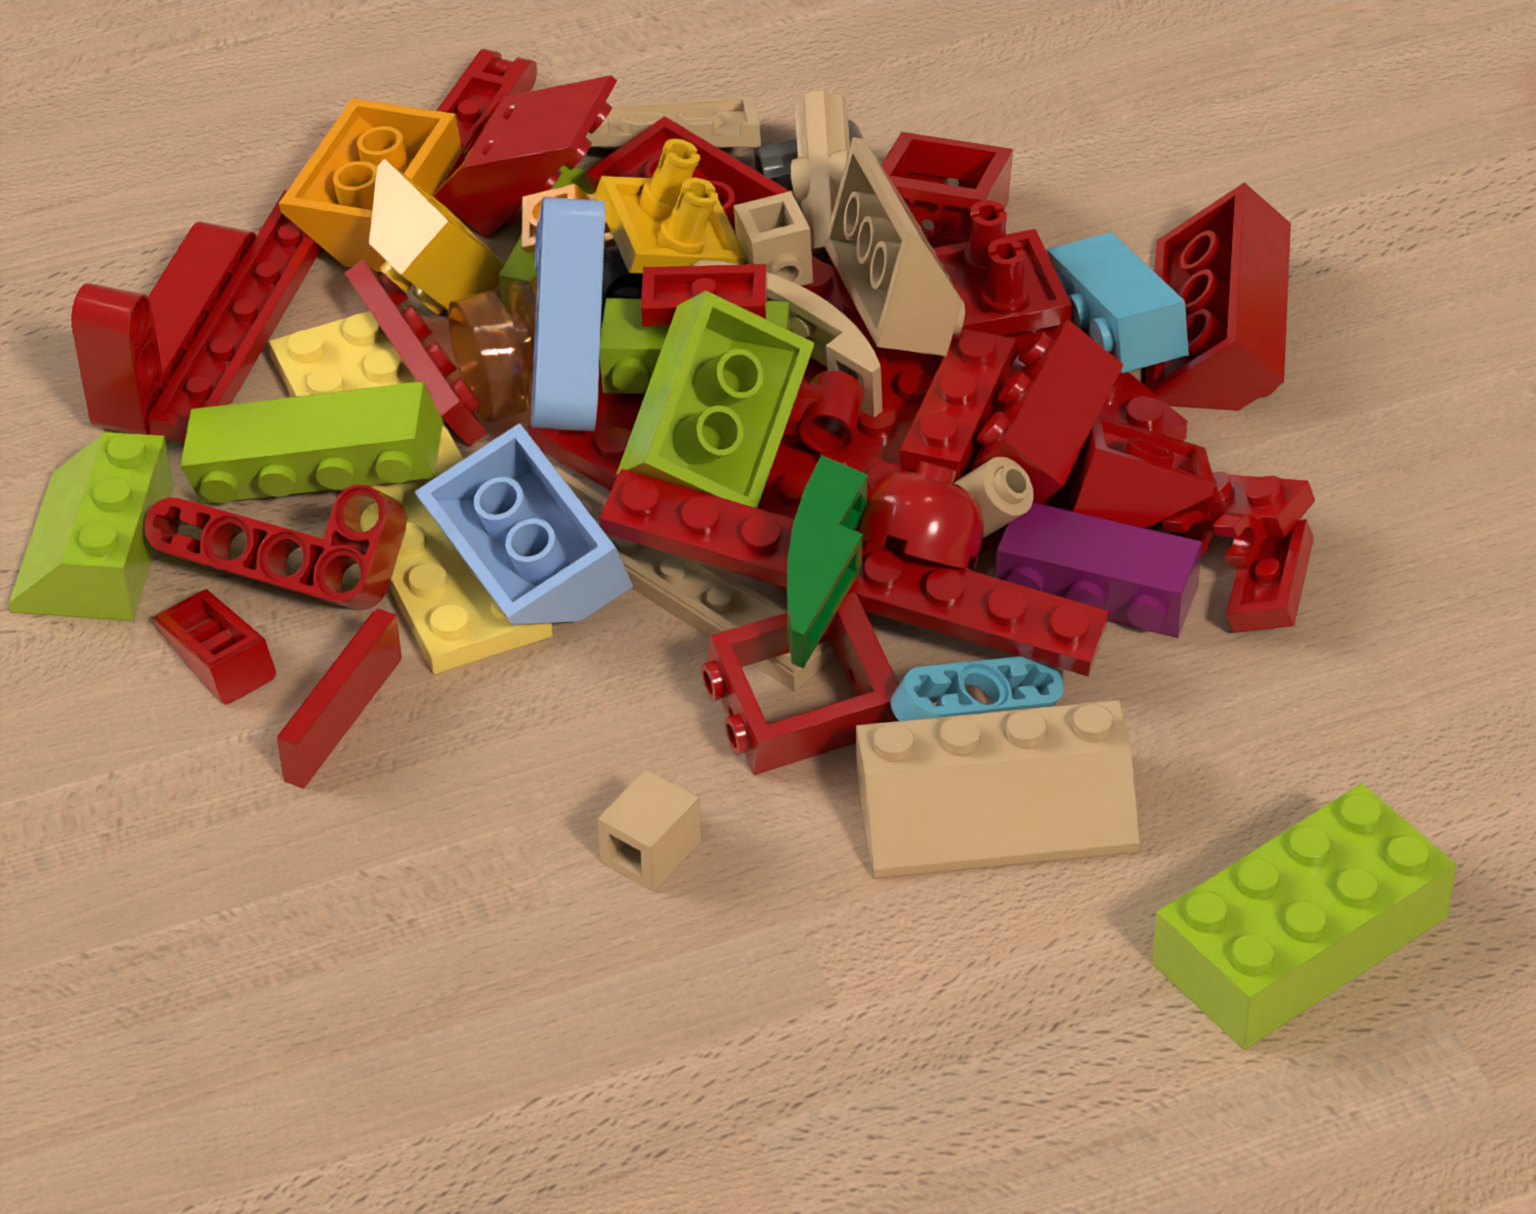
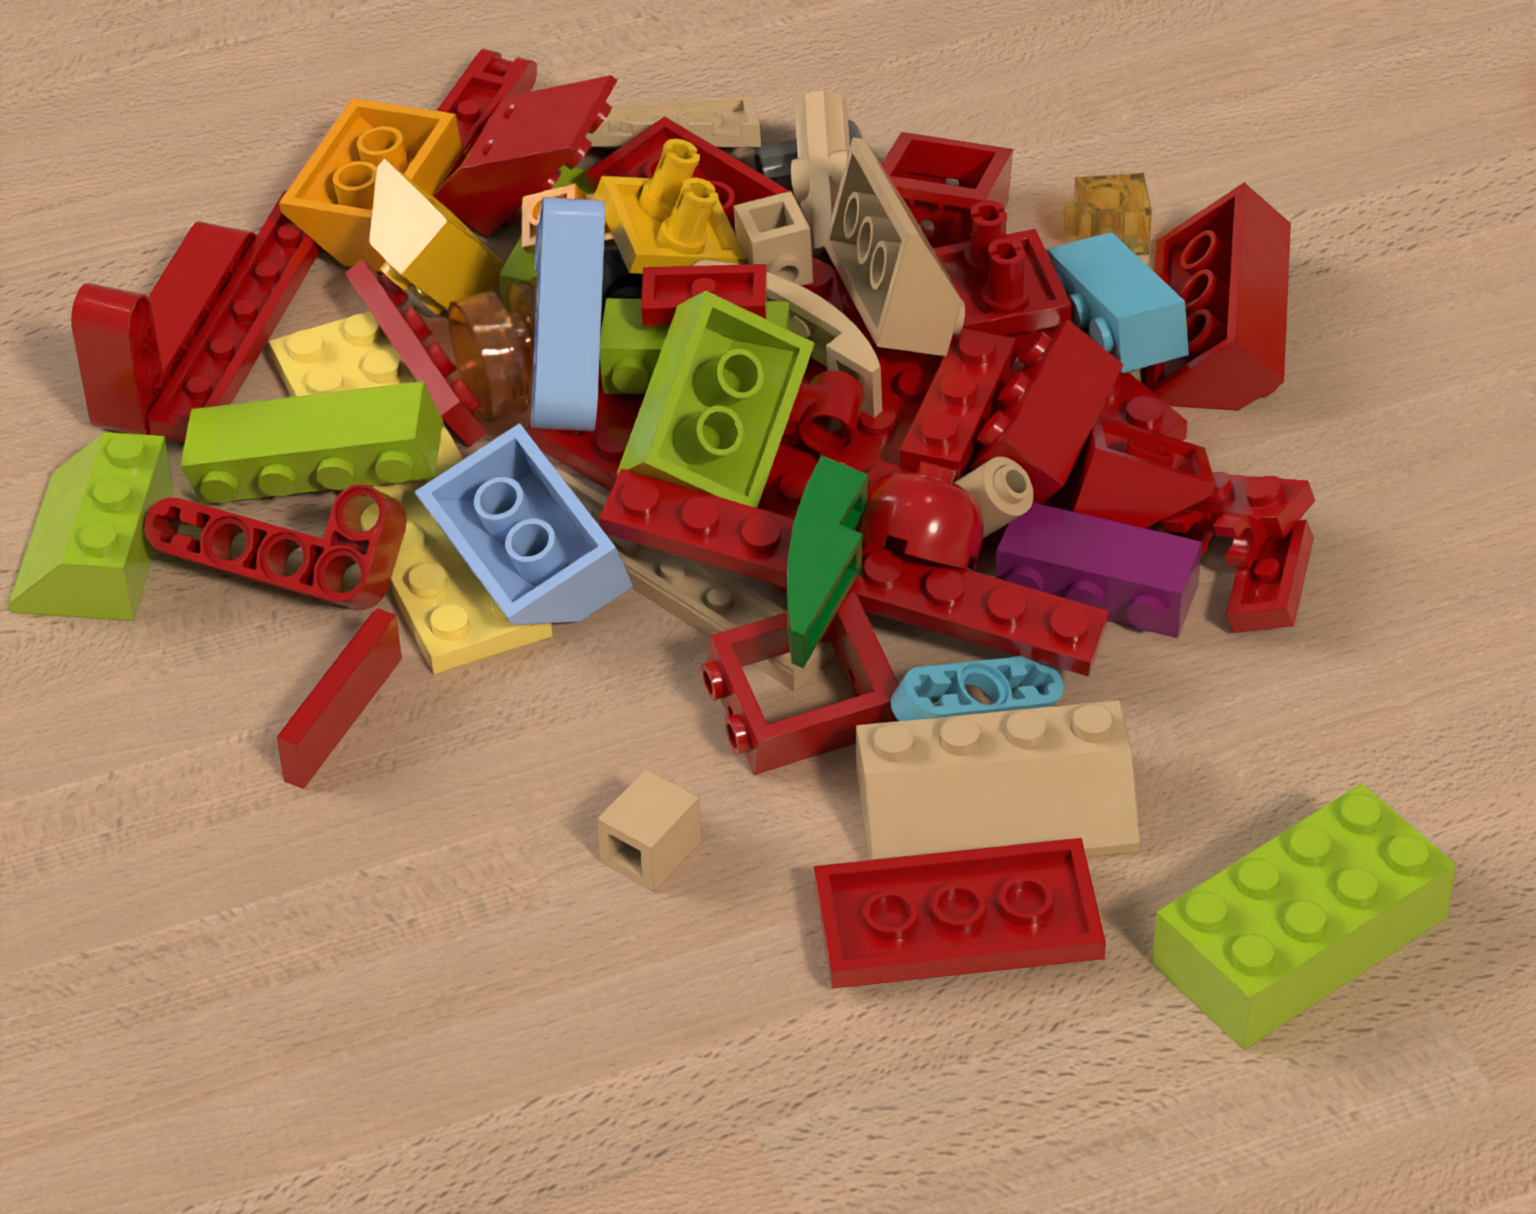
red slope [153,589,276,705] -> none
none -> red plate [814,838,1106,989]
none -> clear yellow brick [1063,173,1152,256]

